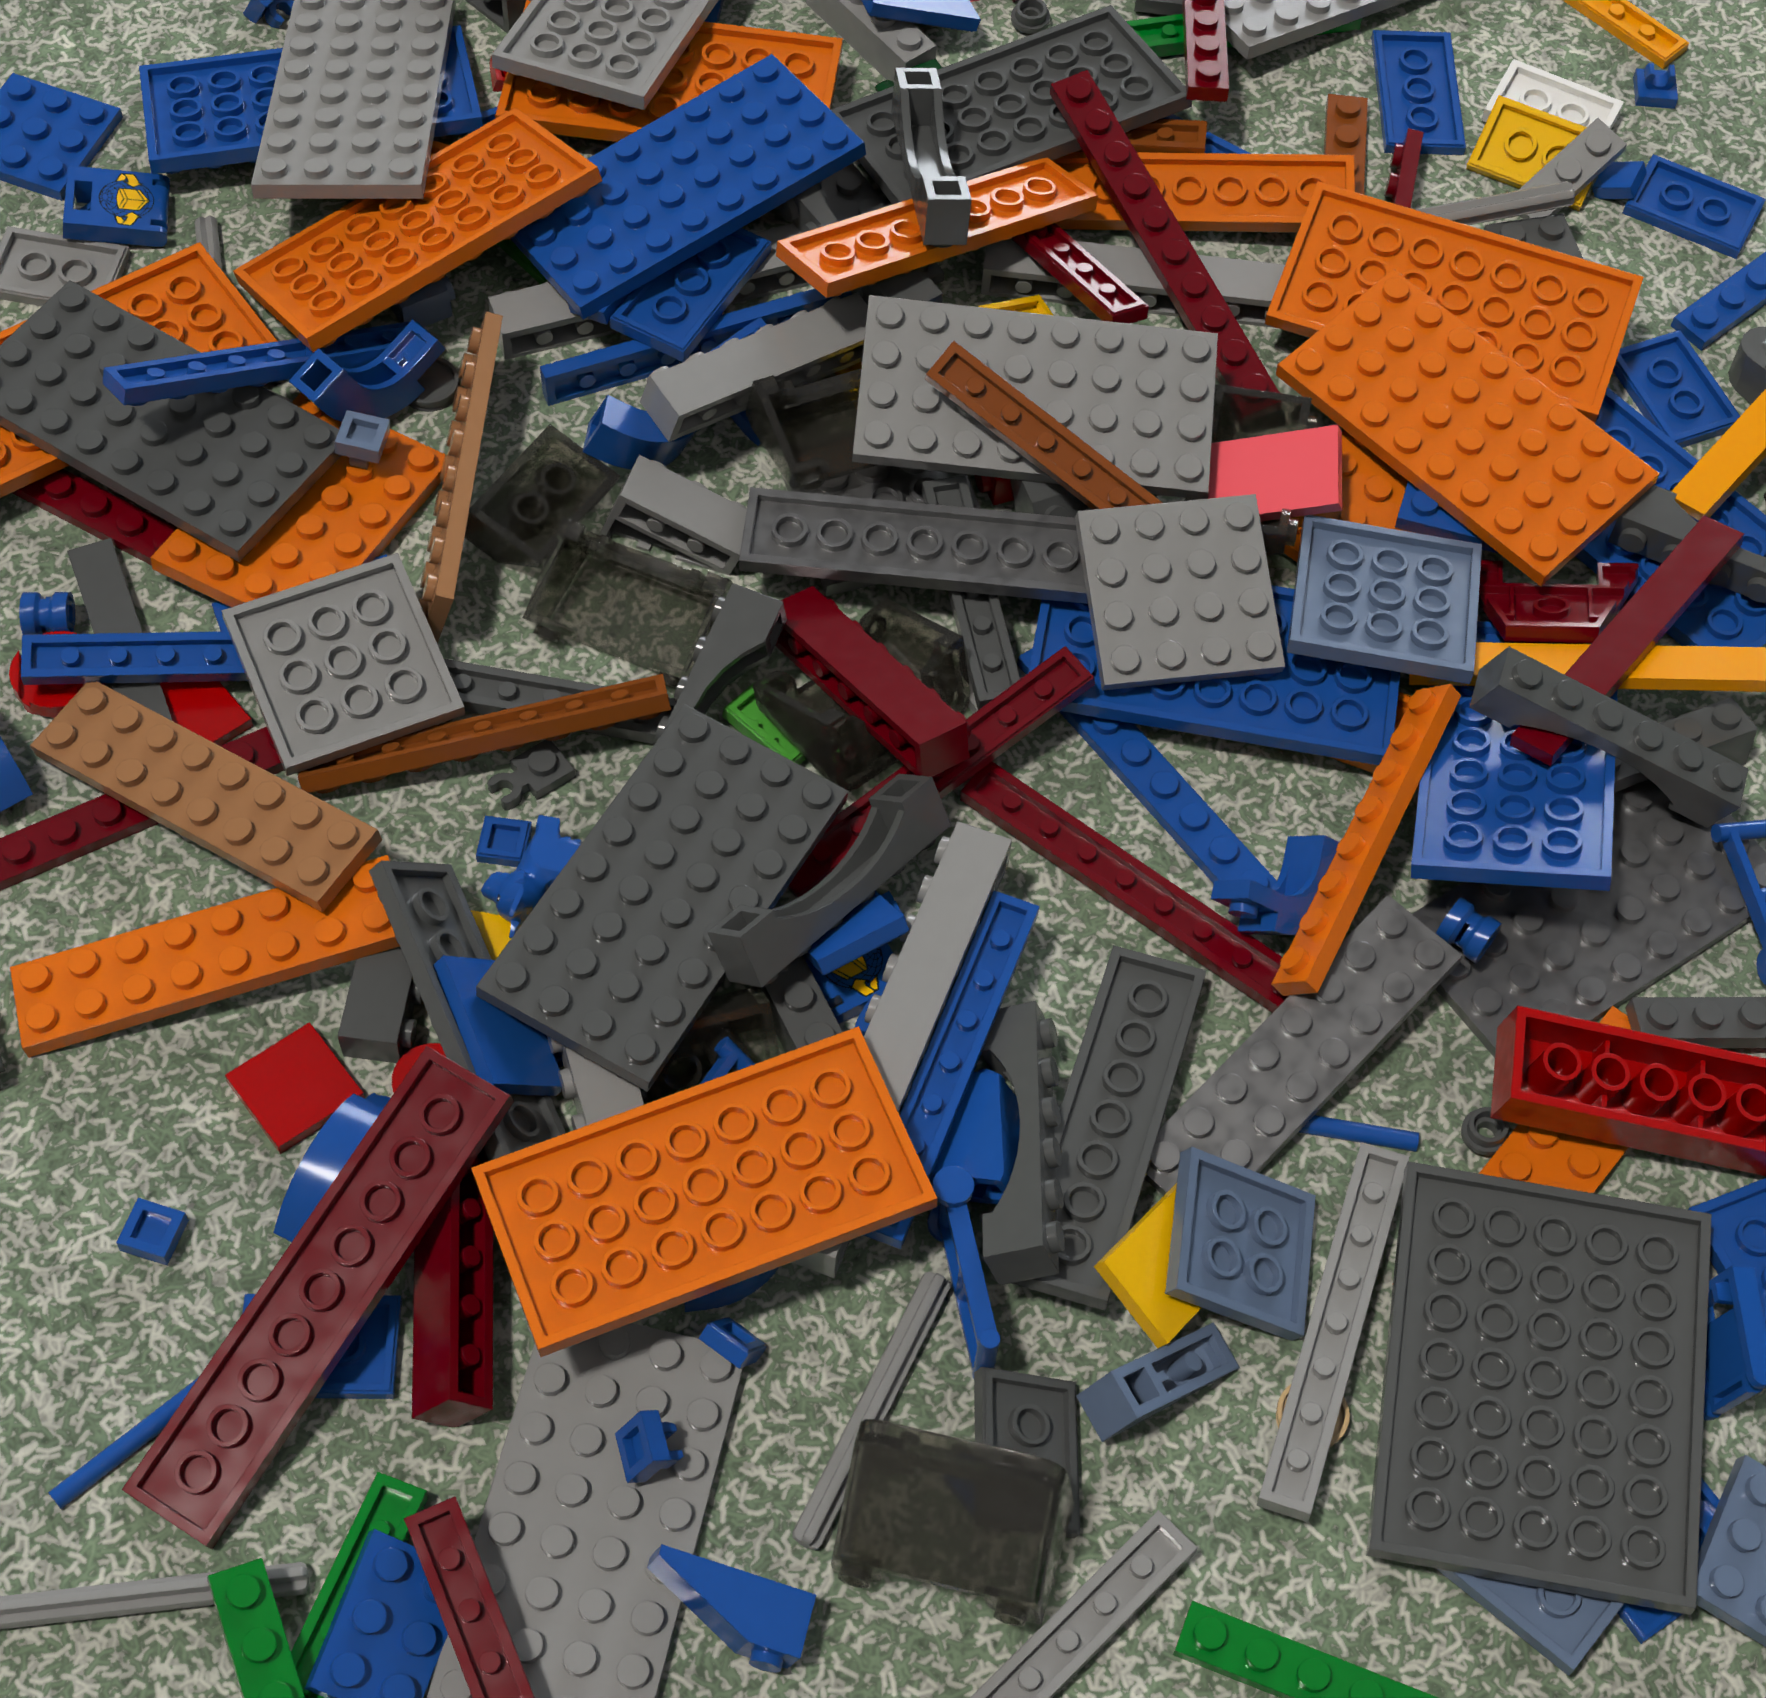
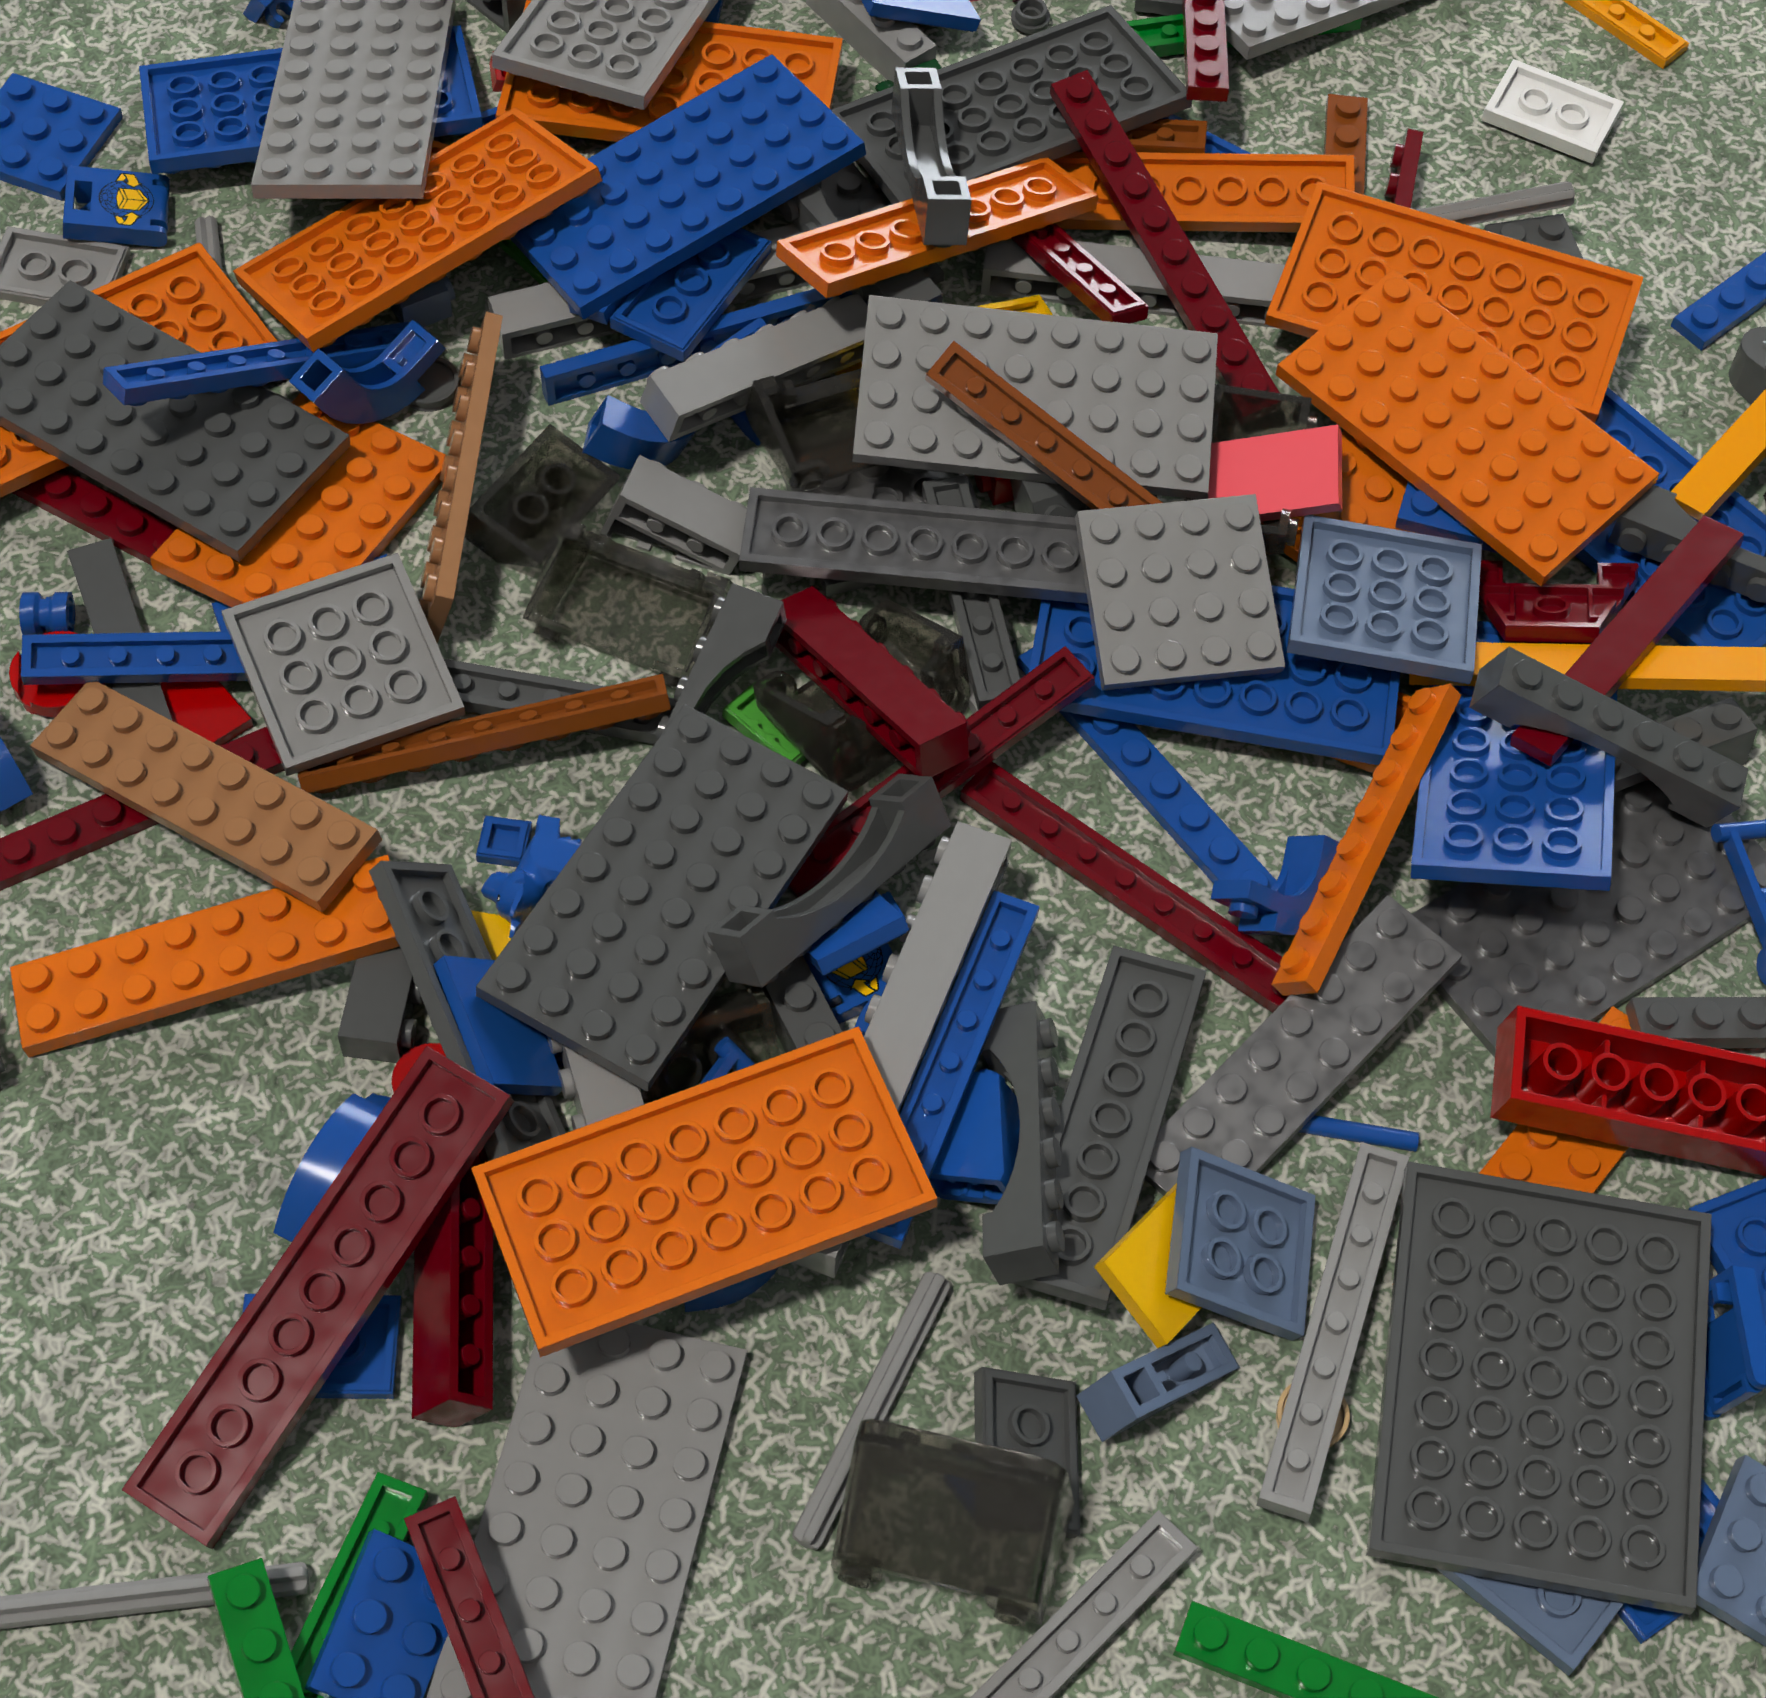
blue bar [48,1377,199,1509] -> none
blue plate [116,1198,189,1266] -> none
red tile [225,1022,365,1154] -> none
sand blue tile [335,410,390,469] -> none
dark grey plate [487,739,576,810] -> none
blue tile [615,1410,684,1483] -> none
blue slope [647,1544,816,1673] -> none
blue tile [698,1317,767,1369] -> none
blue piece [927,1166,1000,1379] -> none
blue tile [1371,30,1466,155] -> none
blue wheel [1436,897,1502,964] -> none
dark grey plate [1461,1107,1512,1156] -> none
yellow tile [1466,95,1594,211] -> none
light grey plate [1519,118,1627,219] -> none
blue tile [1592,161,1647,199] -> none
blue tile [1613,330,1740,448] -> none
blue tile [1623,154,1766,259] -> none
blue tile [1633,63,1678,109] -> none

